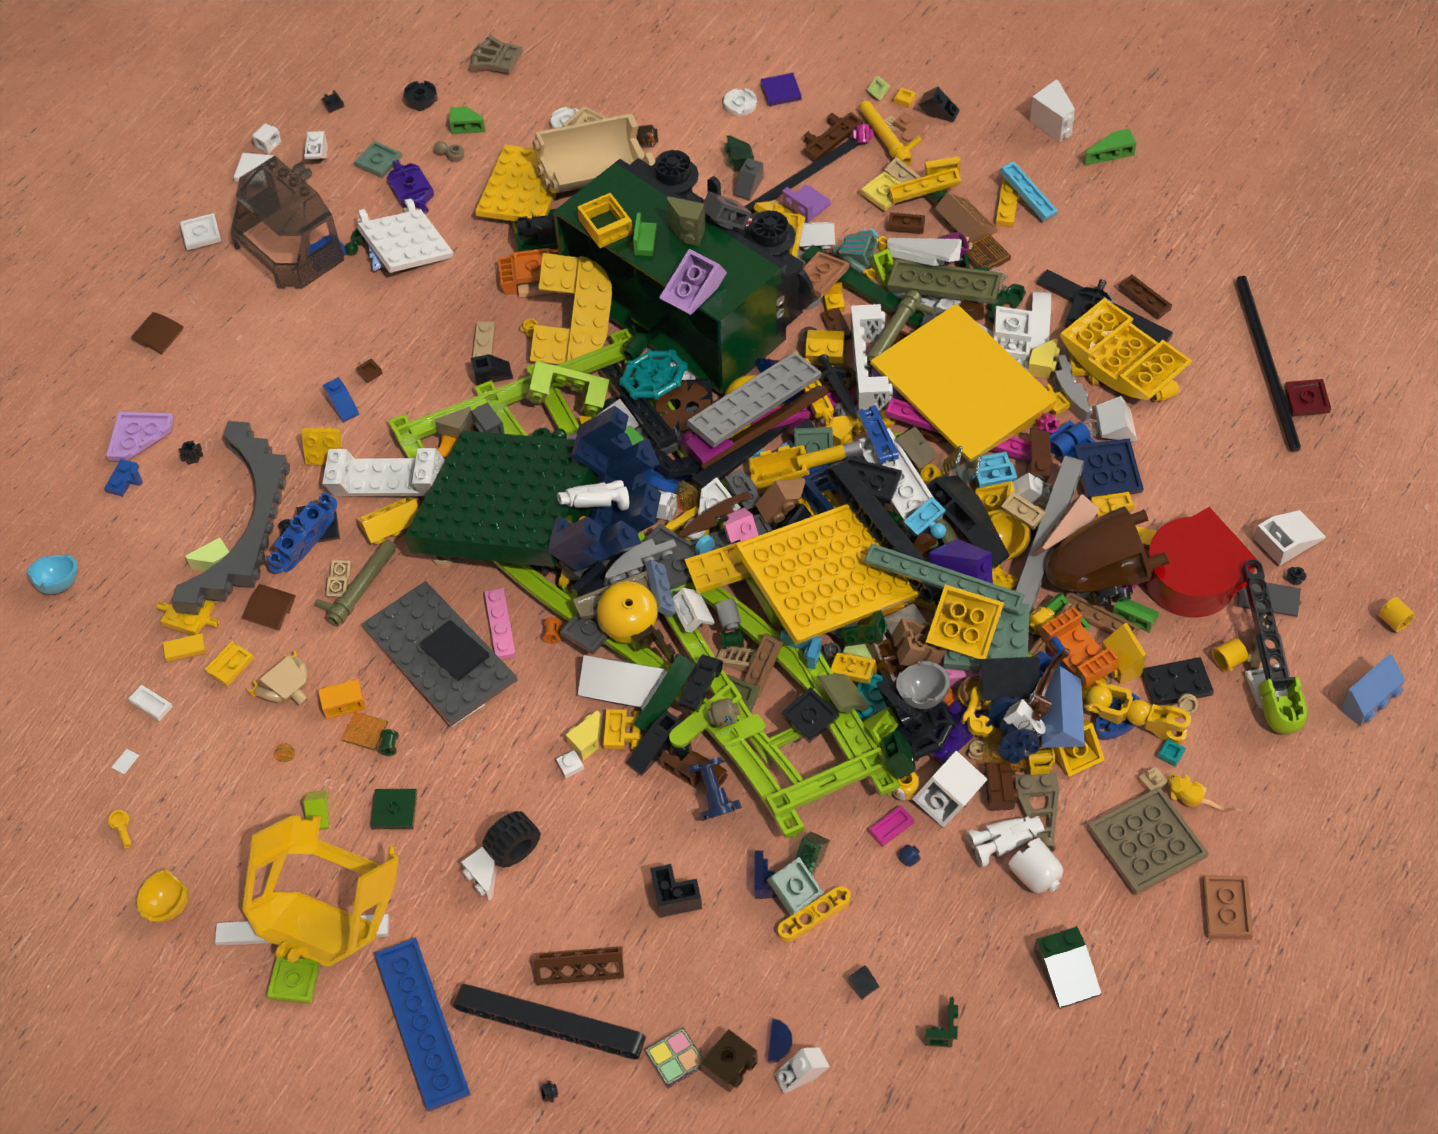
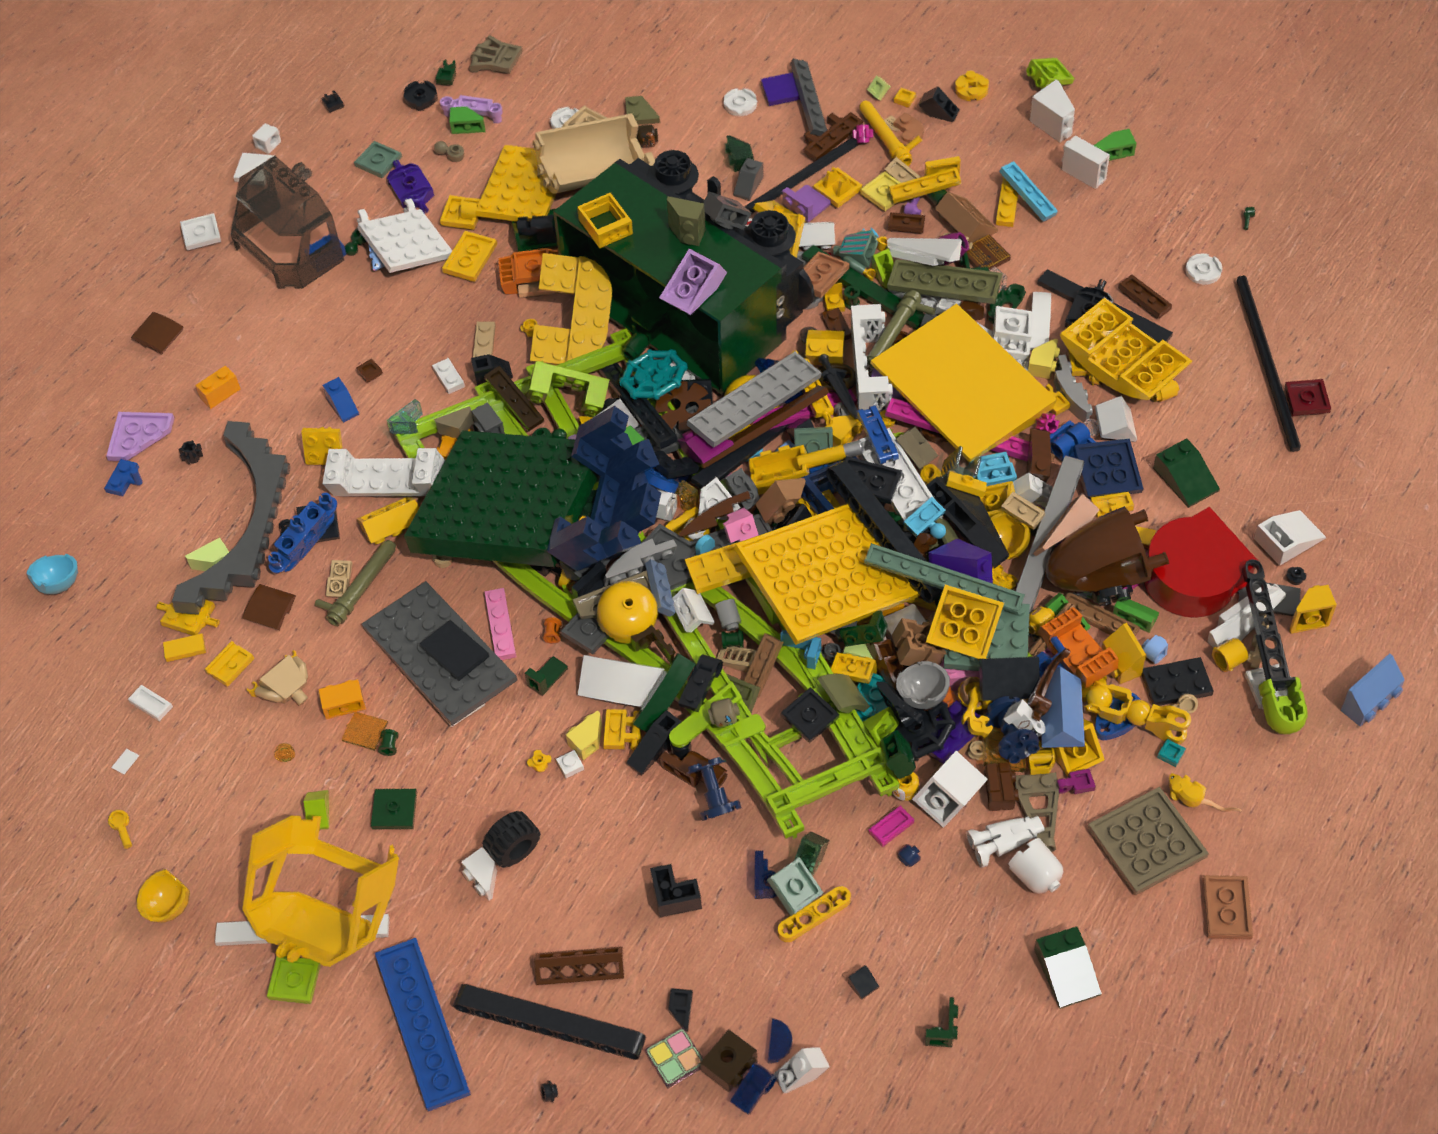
white slope [304,131,328,159] -> none
white piece [557,480,629,511] -> none
bright green panel [633,212,657,256] -> none
tan tile [1138,766,1169,792] -> none
yellow piece [1378,597,1416,632] -> none
none -> light orange brick [195,365,241,409]
none -> clear light blue slope [386,399,423,434]
none -> white plate [432,358,465,394]
none -> dark green plate [436,60,456,85]
none -> lavender plate [440,95,503,123]
none -> yellow plate [440,195,480,230]
none -> yellow plate [442,231,497,282]
none -> dark brown plate [484,366,544,431]
none -> dark green bracket [525,656,568,696]
none -> yellow plate [527,750,552,772]
none -> olive wing [625,96,660,125]
none -> black tile [668,988,693,1032]
none -> clear blue plate [730,1063,777,1114]
none -> dark grey plate [790,58,827,136]
none -> yellow plate [813,167,862,208]
none -> dark green bush [844,286,860,310]
none -> medium lavender piece [904,196,922,215]
none -> yellow plate [946,471,987,497]
none -> yellow plate [955,70,989,101]
none -> lime plate [1026,58,1075,90]
none -> magenta plate [1057,769,1096,795]
none -> white brick [1062,136,1110,189]
none -> light blue plate [1142,635,1168,664]
none -> dark green slope [1153,438,1220,508]
none -> white tile [1185,253,1222,285]
none -> white wedge [1207,584,1286,648]
none -> dark green hand [1243,207,1255,230]
none -> yellow slope [1289,585,1337,634]

